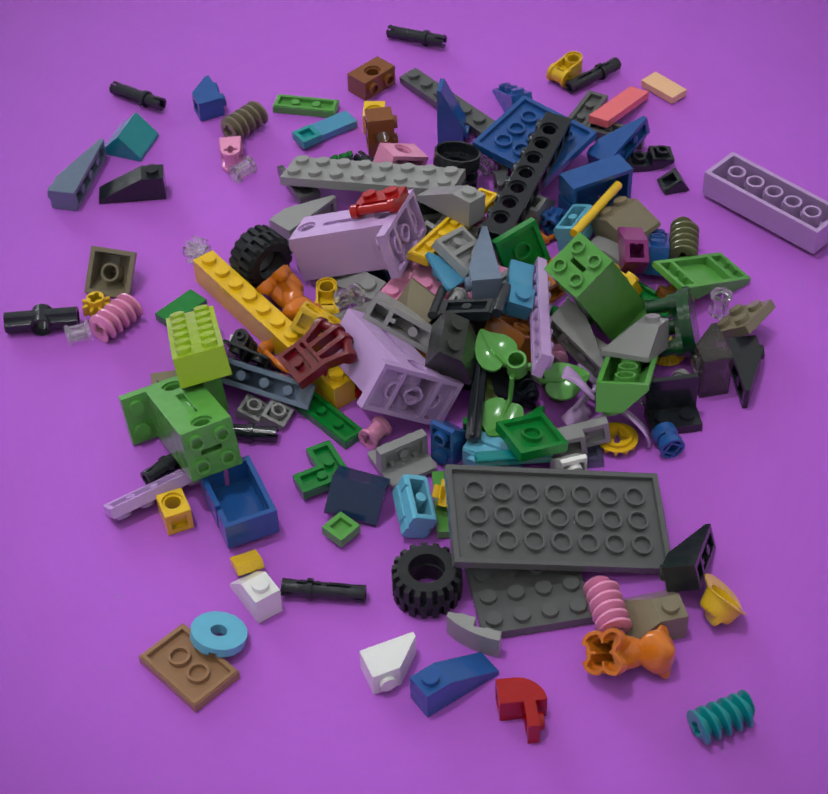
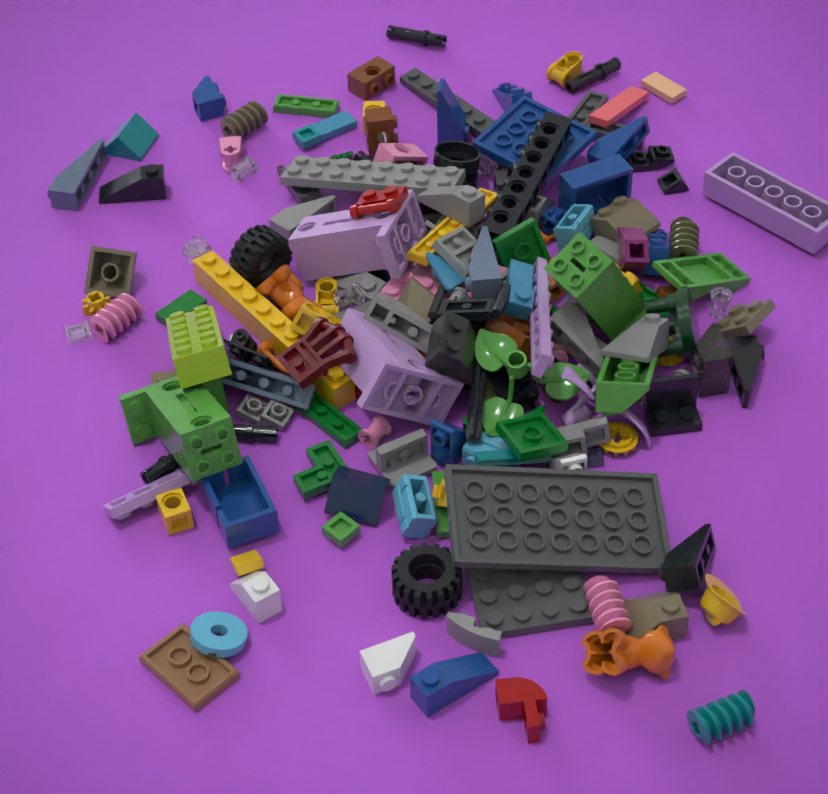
black piece [3,304,80,336] -> none
black pin [109,81,166,111] -> none
black pin [281,578,367,603] -> none
yellow bar [570,181,622,237] -> none
blue wheel [651,422,685,459] -> none

